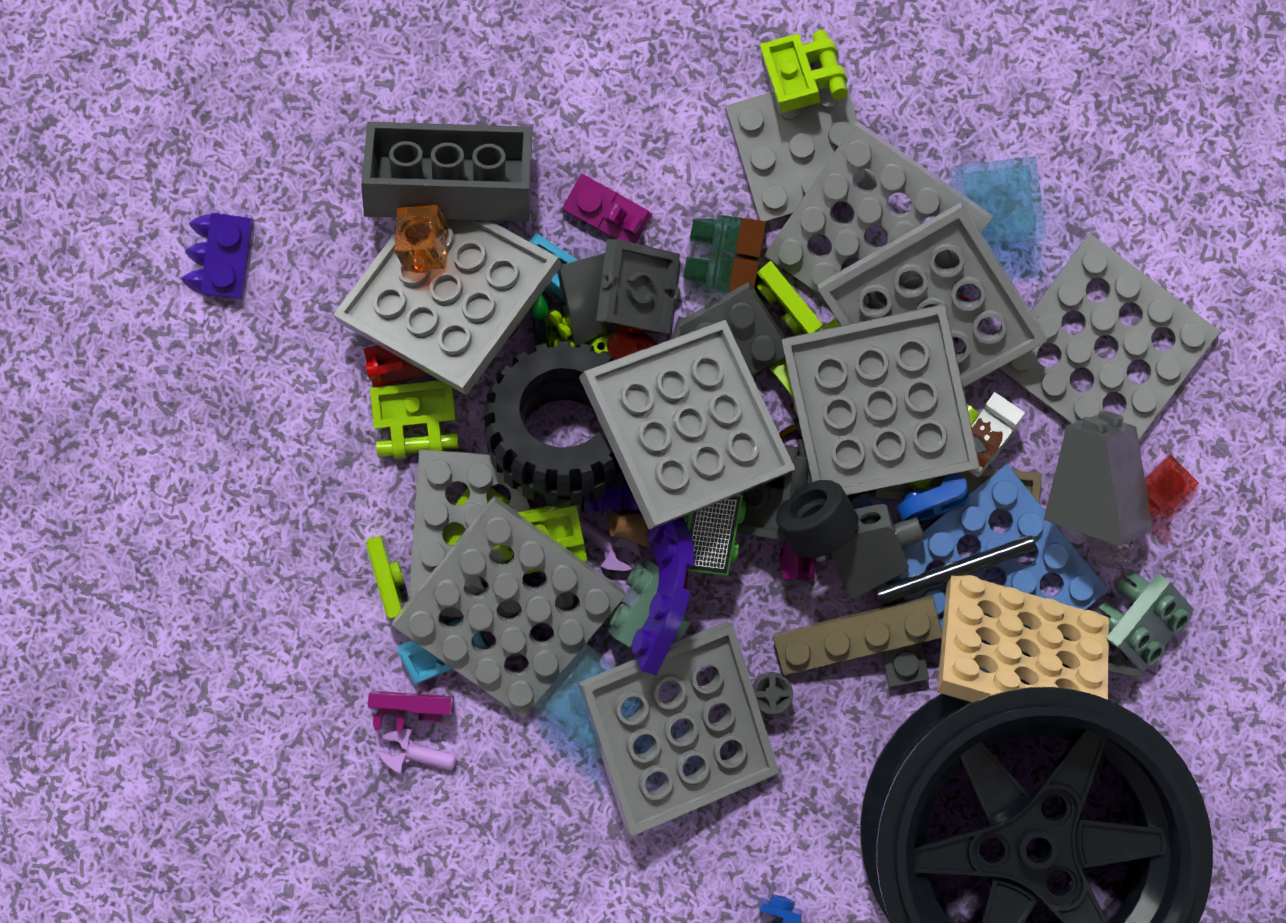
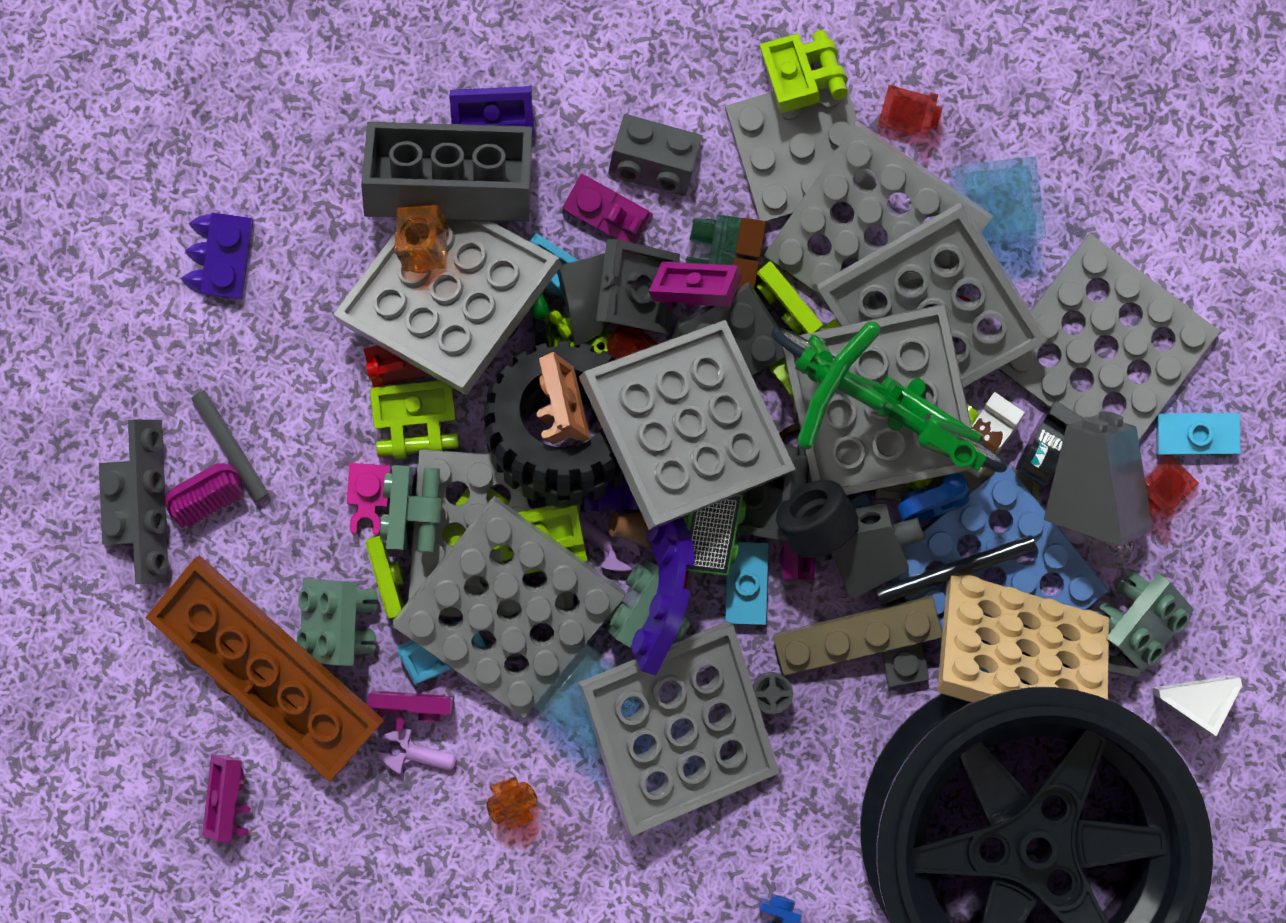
none -> dark grey bracket [99,419,169,584]
none -> dark orange plate [145,555,384,782]
none -> magenta piece [165,463,243,528]
none -> dark grey bar [191,390,269,502]
none -> magenta plate [202,754,251,843]
none -> sand green plate [297,578,378,666]
none -> dark pink plate [346,463,392,535]
none -> sand green plate [380,465,442,552]
none -> dark purple plate [449,86,534,138]
none -> clear orange gear [486,776,538,831]
none -> nougat plate [537,352,590,444]
none -> dark grey bracket [608,113,703,196]
none -> magenta plate [649,262,742,310]
none -> medium azure plate [725,542,768,625]
none -> green piece [771,321,1008,473]
none -> clear red bracket [877,85,943,139]
none -> black leg [1016,400,1083,487]
none -> white slope [1152,675,1242,736]
none -> medium azure plate [1156,413,1240,455]

